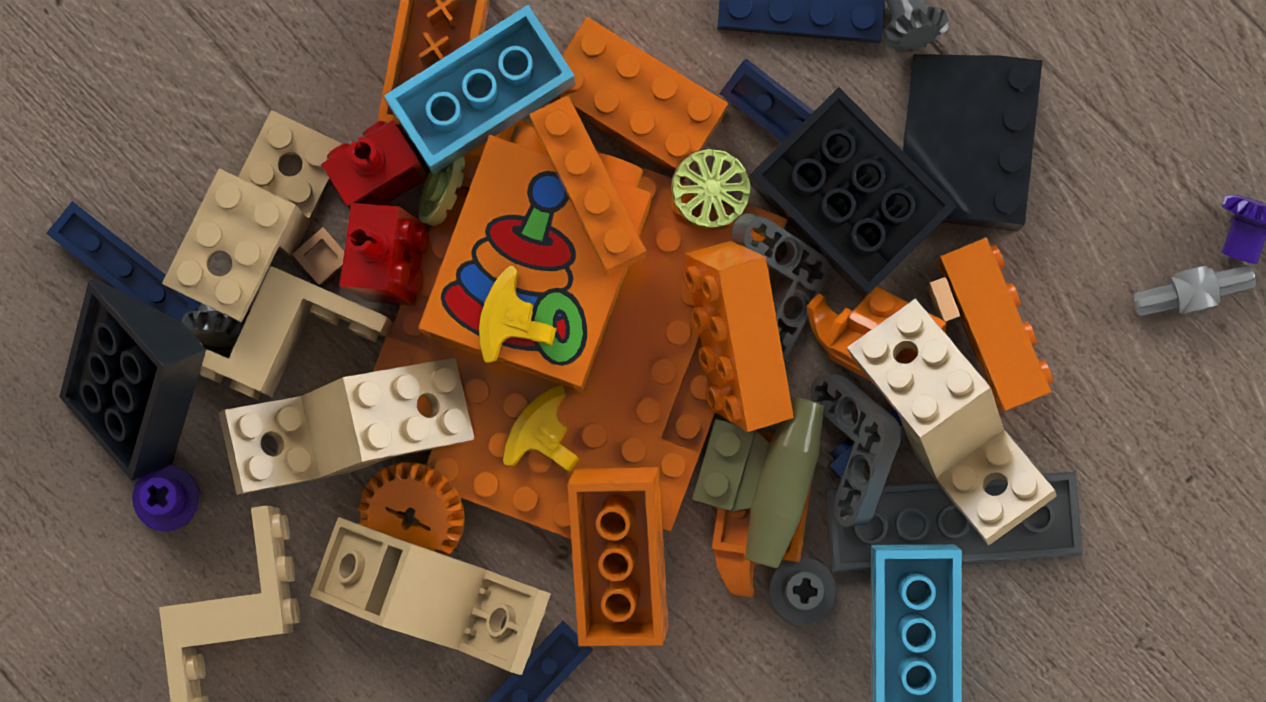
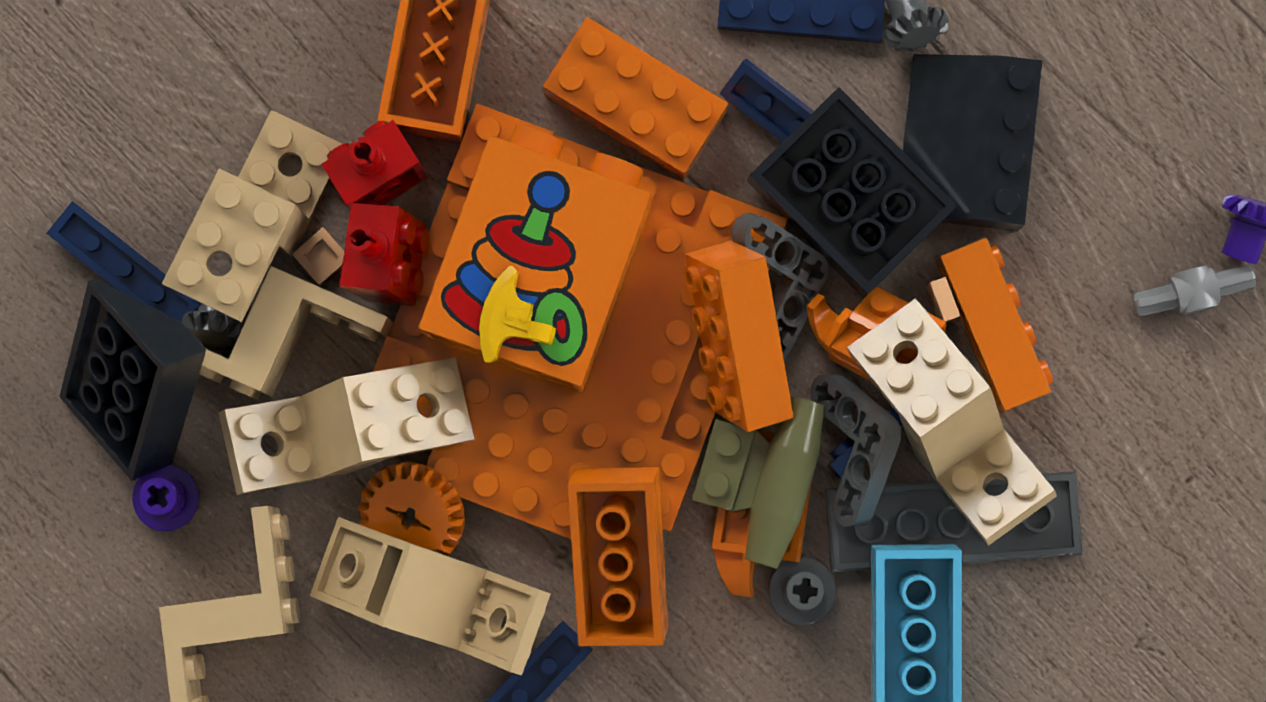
medium azure brick [384,5,575,175] -> none
yellowish green wheel [419,157,465,226] -> none
yellow piece [503,385,580,472] -> none
orange brick [529,95,646,276] -> none
yellowish green wheel [671,149,751,228] -> none

